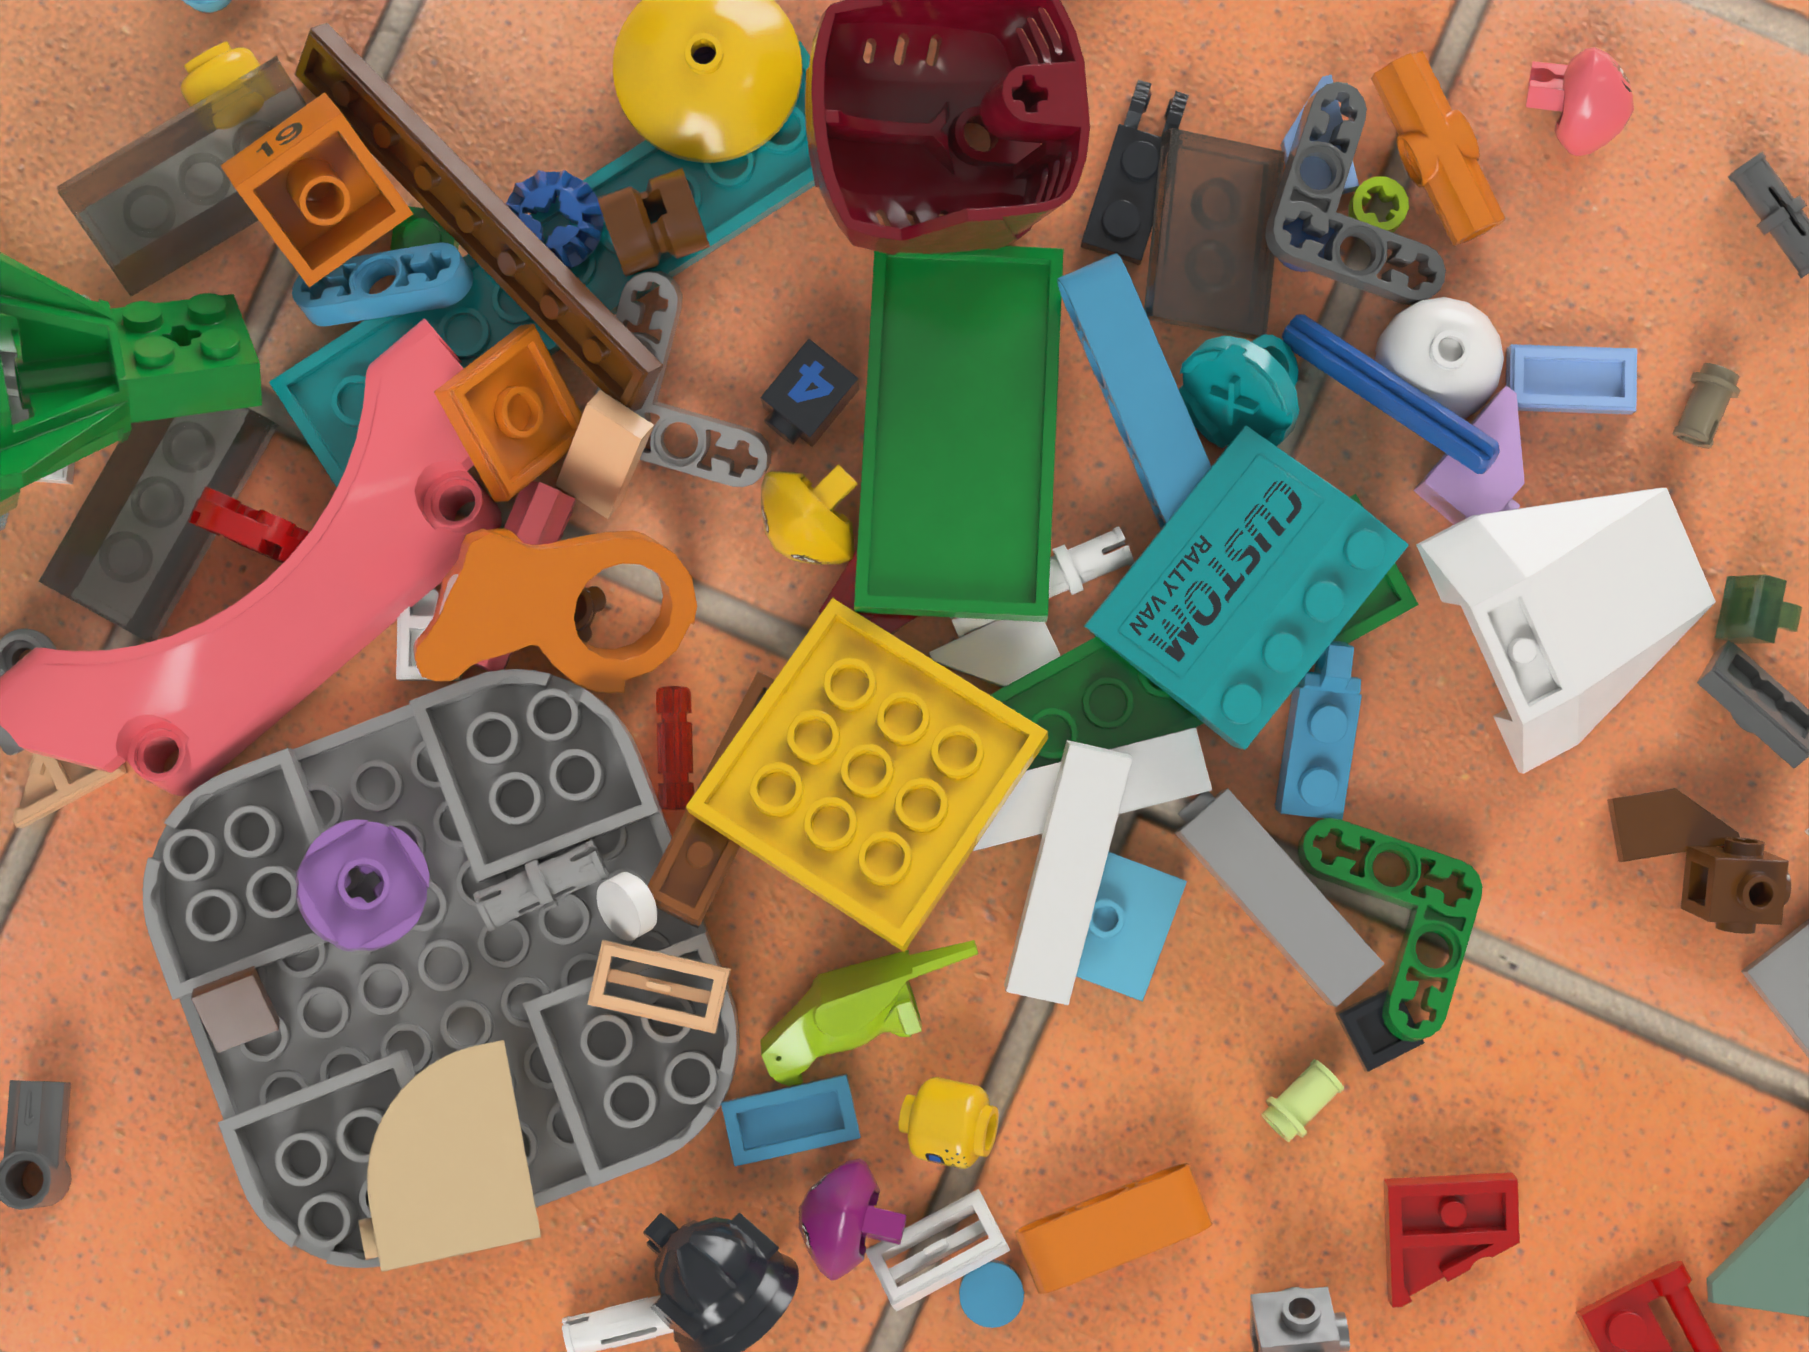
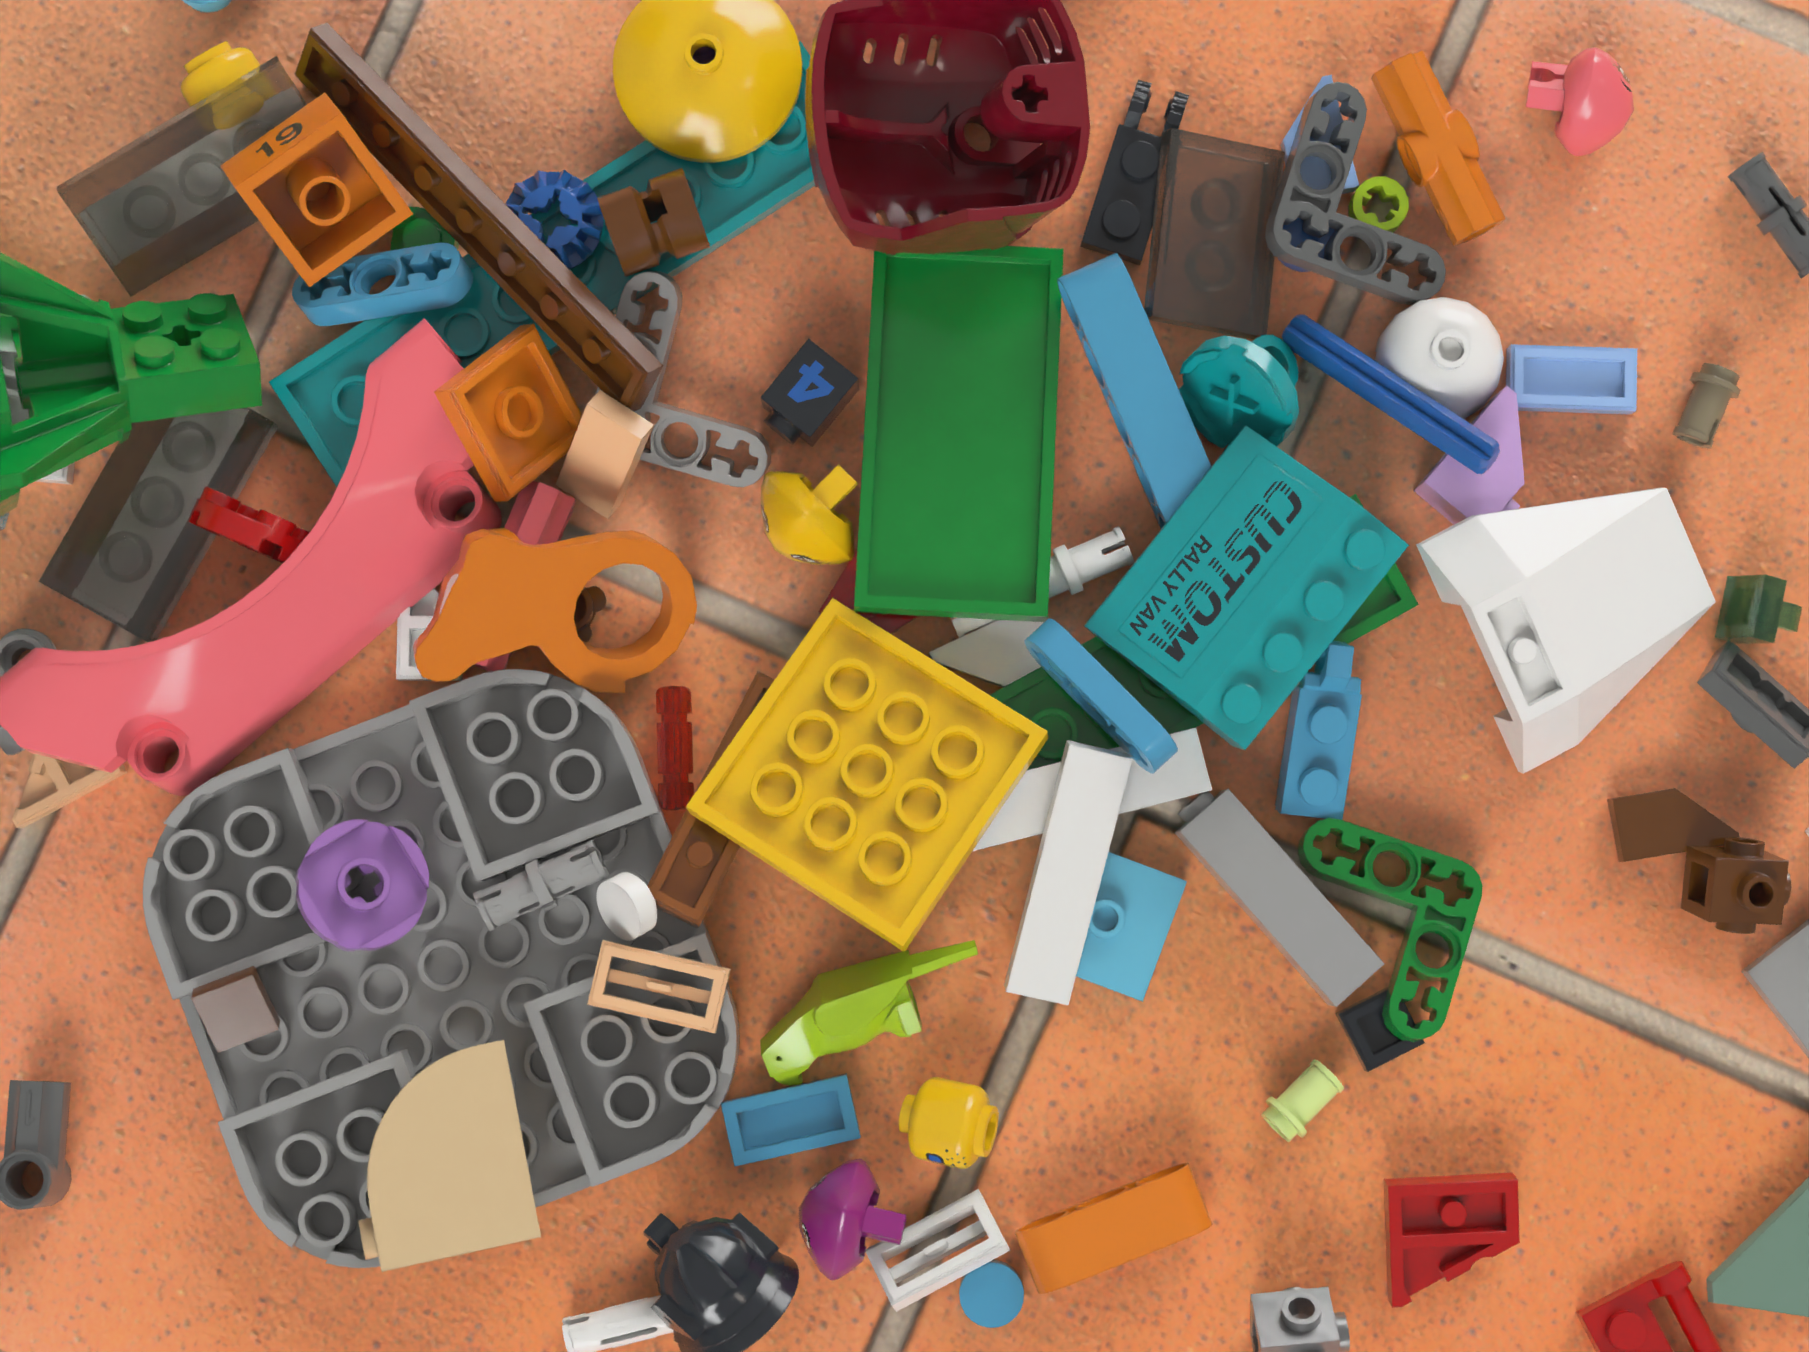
none -> dark azure beam [1024,618,1178,774]

